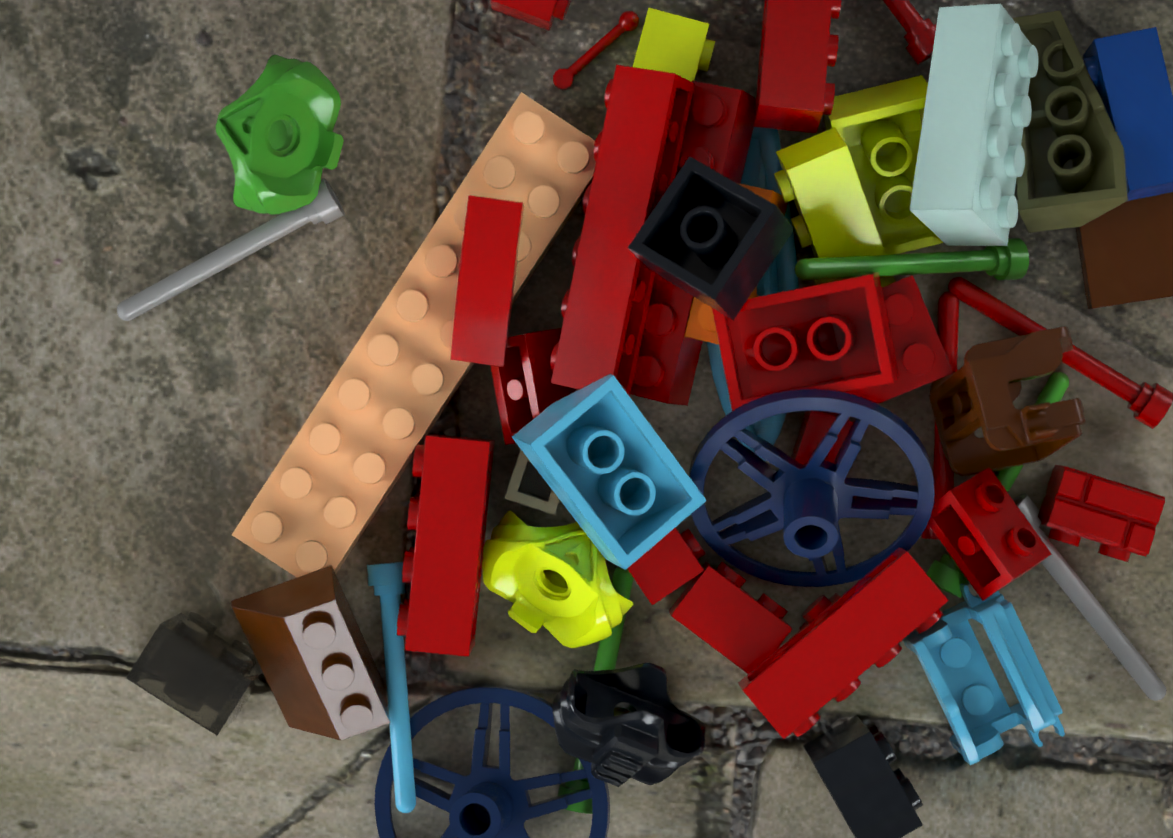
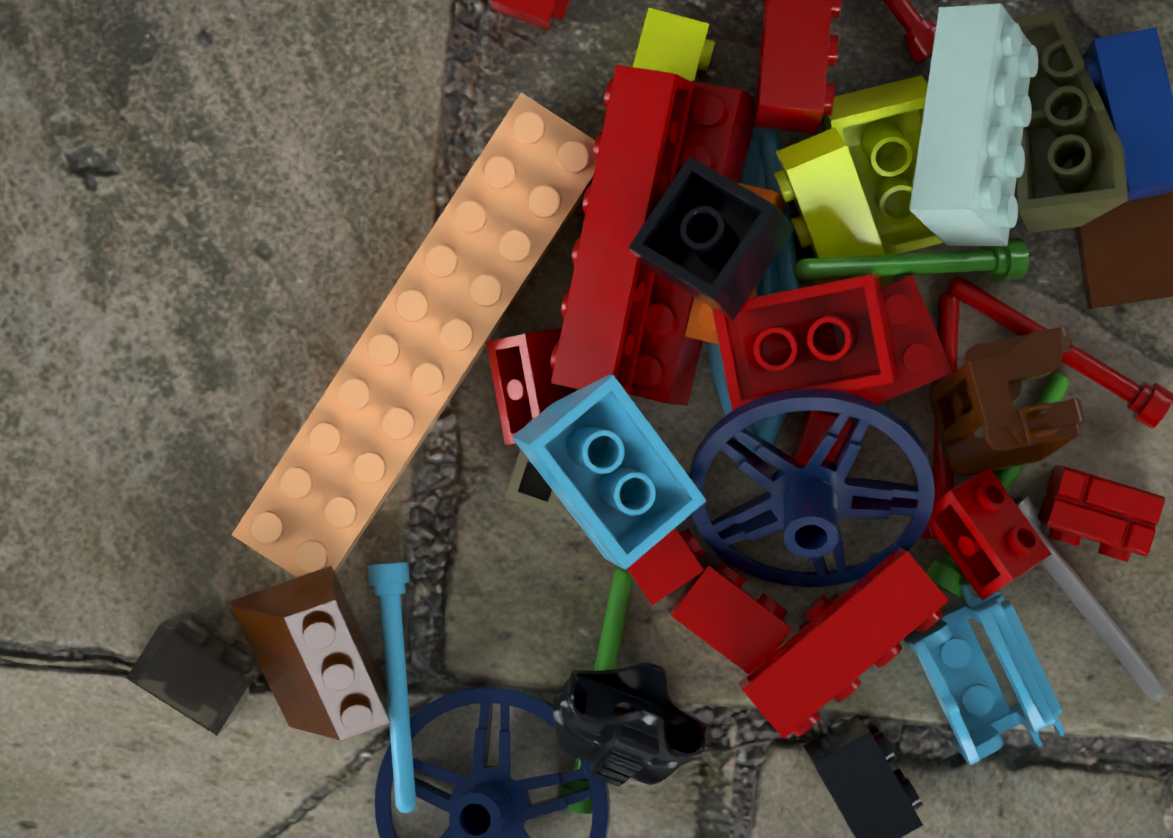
light grey piece [117,178,345,321] -> none
bright green piece [216,54,344,215] -> none
red brick [397,434,495,657] -> none
red slope [450,195,524,367] -> none
neon yellow piece [482,511,633,648] -> none
red hinge [553,11,639,90] -> none

